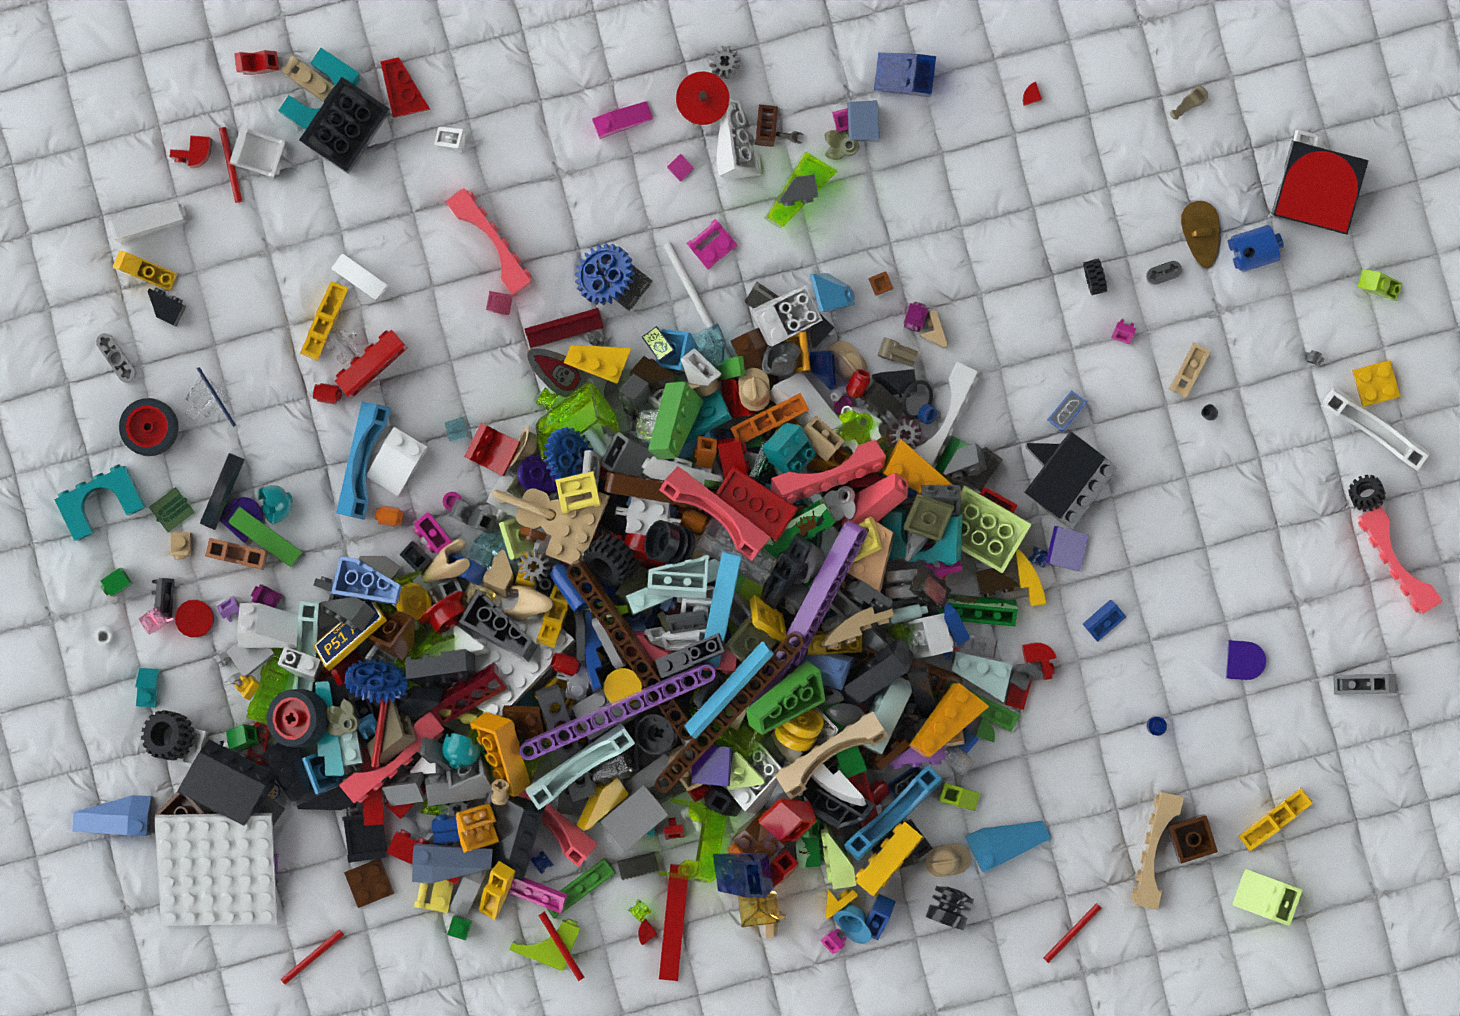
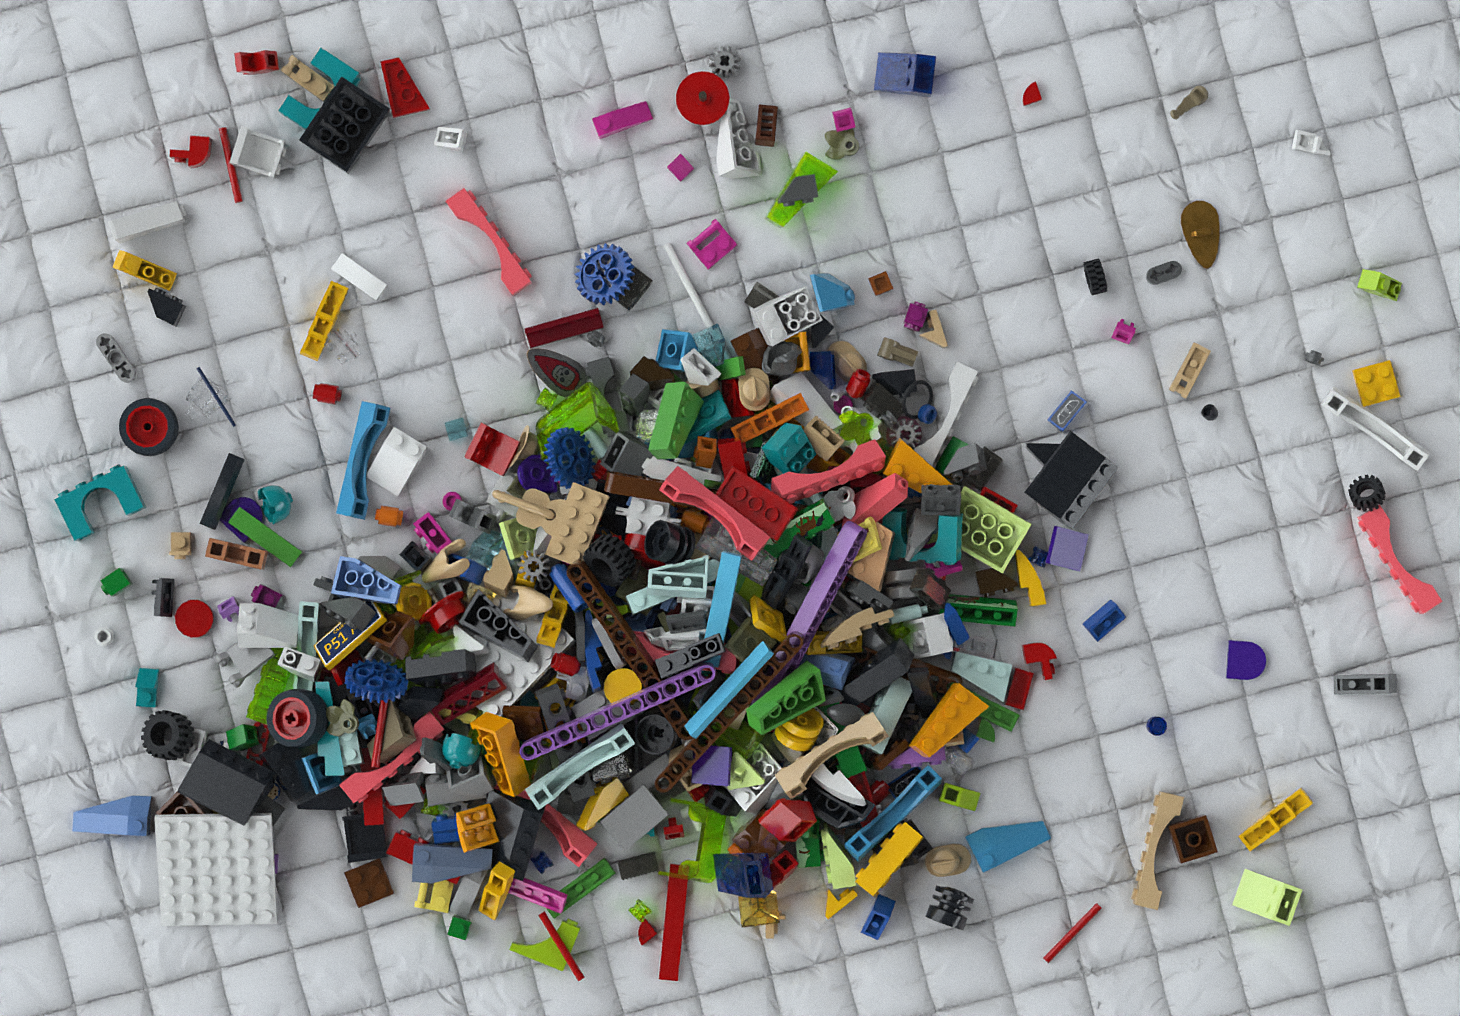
clear pink panel [139,607,173,634] -> none
clear green piece [149,487,195,532] -> none
yellow tile [234,675,260,701] -> none
red bar [281,929,344,985] -> none
red slope [335,330,408,399] -> none
clear pink panel [486,291,513,315] -> none
tan bush [491,779,509,805] -> none
dark orange plate [519,526,546,543] -> none
light yellow plate [556,471,601,514] -> none
yellow wing [564,345,631,384] -> none
white tile [582,450,601,488] -> none
tile [642,326,676,364] -> none
dark brown hand [776,131,804,144] -> none
dark pink tile [820,929,846,954] -> none
dark azure piece [834,902,871,944] -> none
sand blue slope [847,100,880,142] -> none
olive tile [904,493,954,541] -> none
dark grey bracket [1009,662,1043,690] -> none
blue cylinder [1227,225,1284,272] -> none
red tile [1271,140,1369,235] -> none

